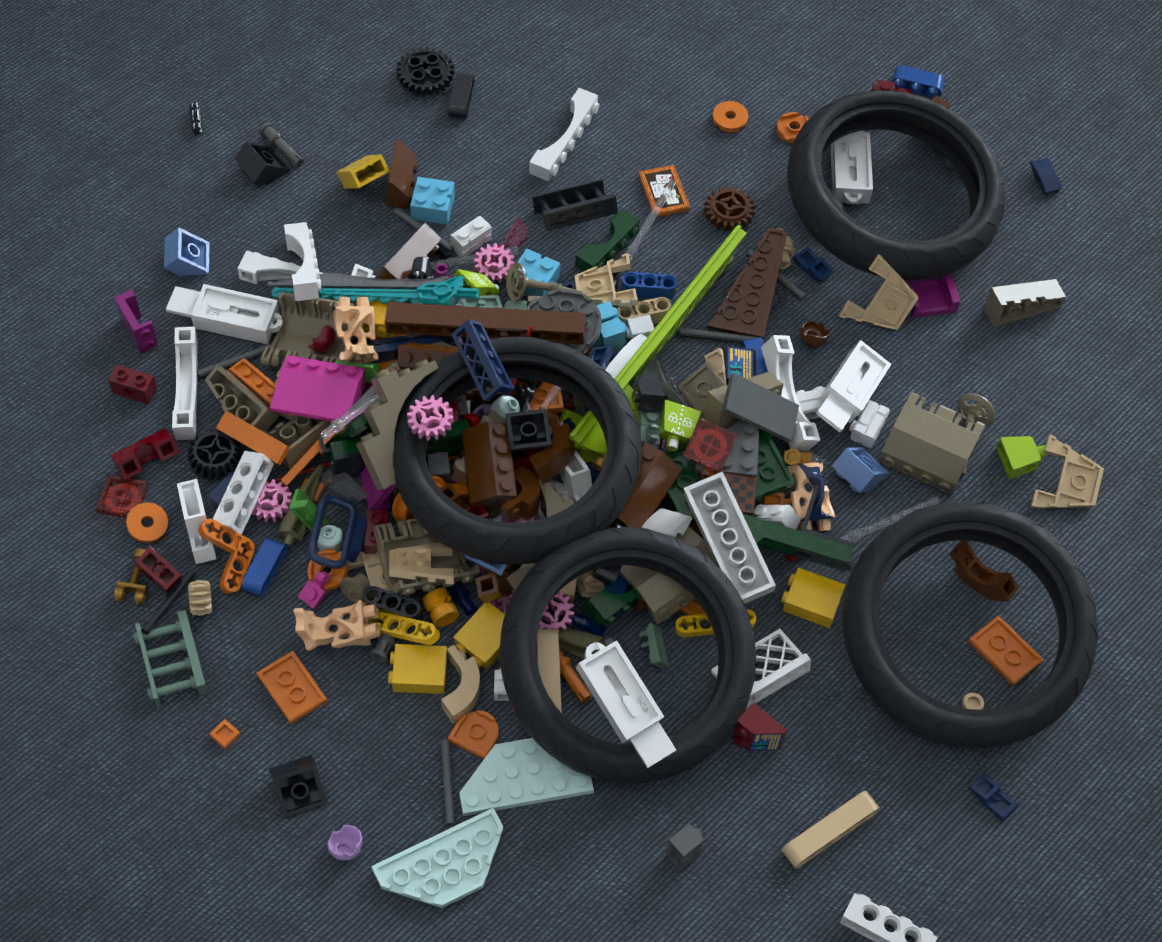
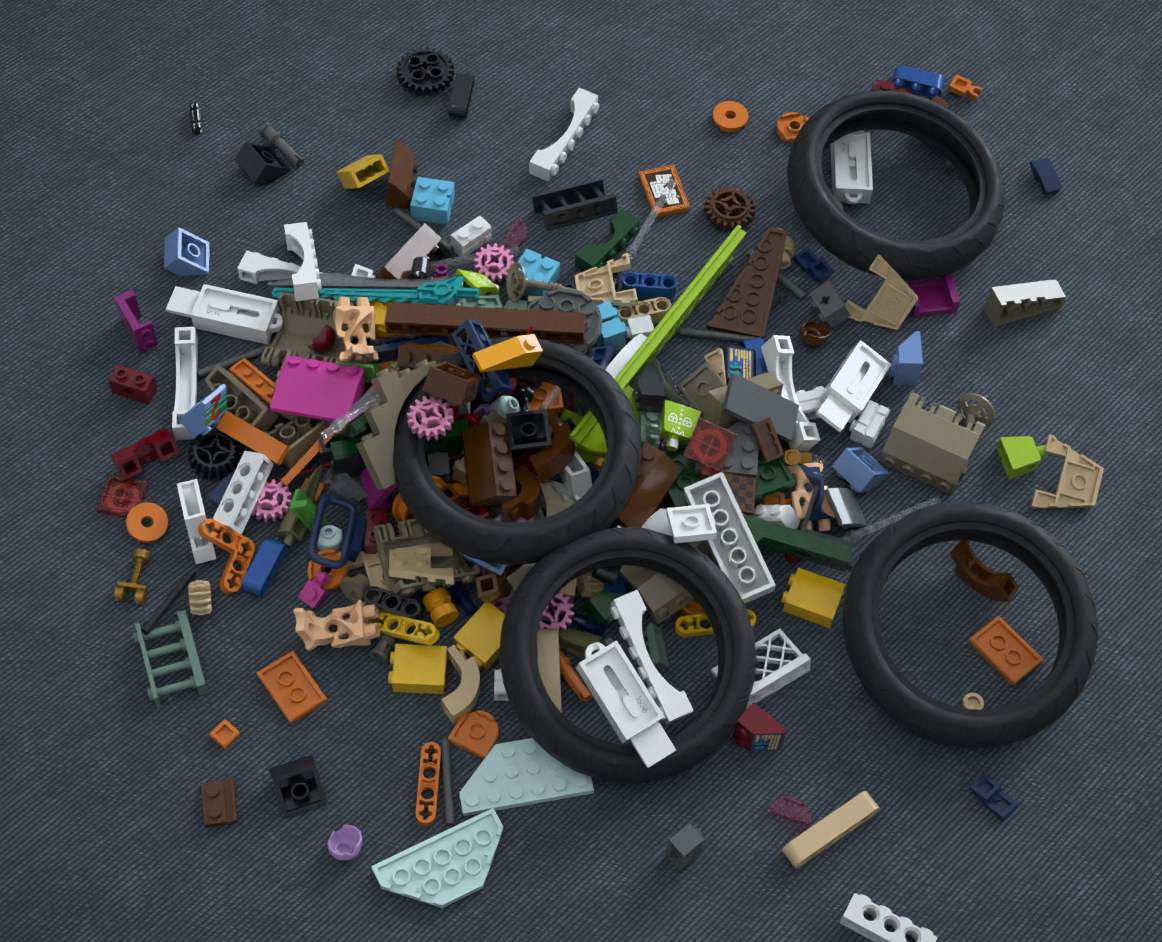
dark red brick [135,546,181,595] -> none
none -> medium blue slope [178,384,227,438]
none -> reddish brown plate [201,778,238,828]
none -> orange beam [416,742,441,827]
none -> reddish brown brick [423,361,482,407]
none -> light orange slope [472,334,543,372]
none -> white arch [610,589,693,725]
none -> white plate [667,504,717,543]
none -> reddish brown plate [750,417,784,463]
none -> clear pink tile [767,796,811,827]
none -> dark grey brick [810,281,851,328]
none -> dark grey slope [824,488,868,530]
none -> medium blue slope [889,331,923,385]
none -> orange plate [948,75,982,101]

